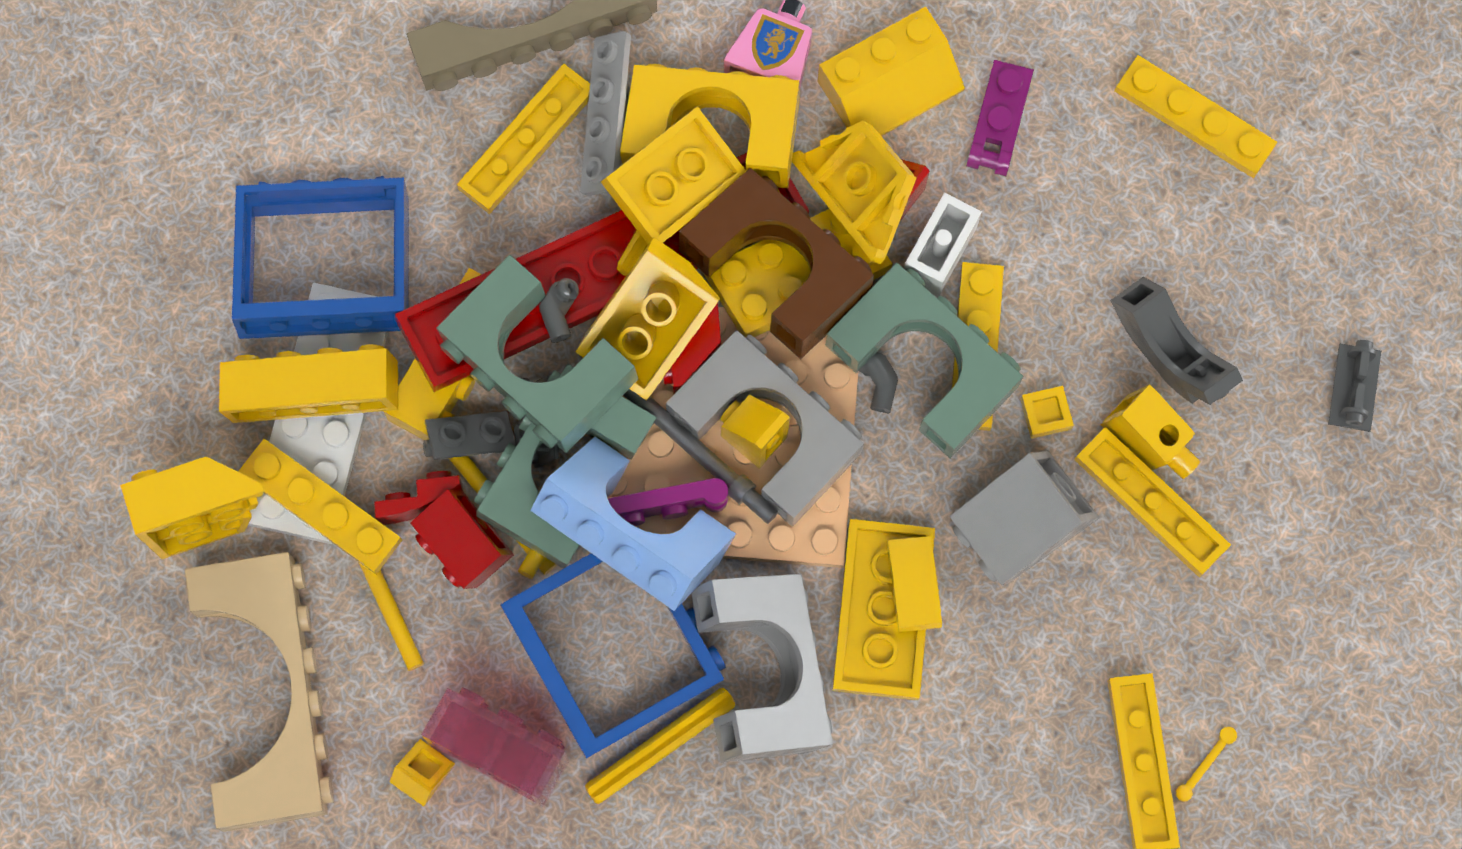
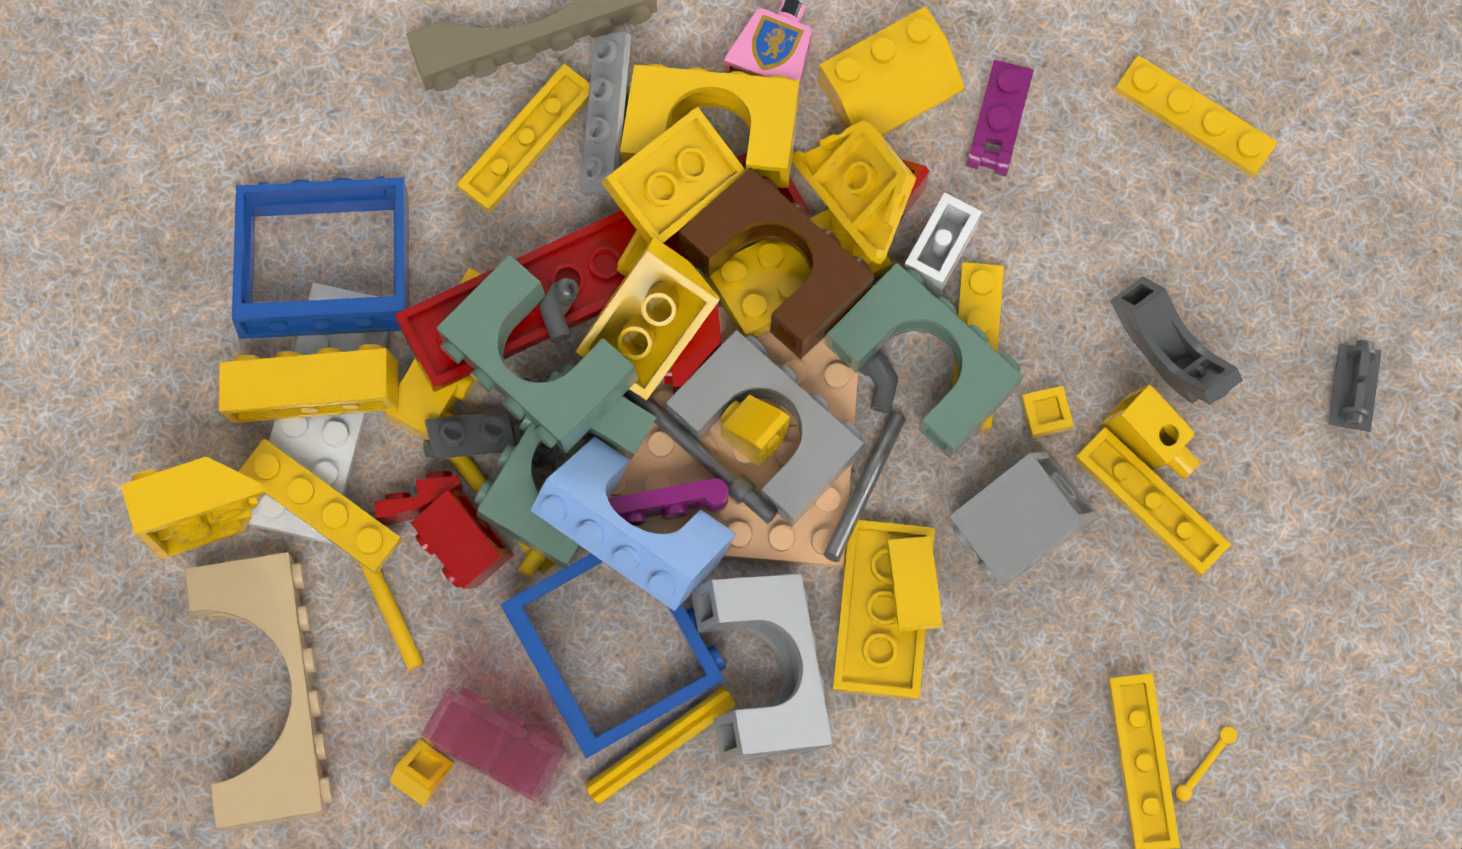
none -> flat silver bar [823,412,906,562]

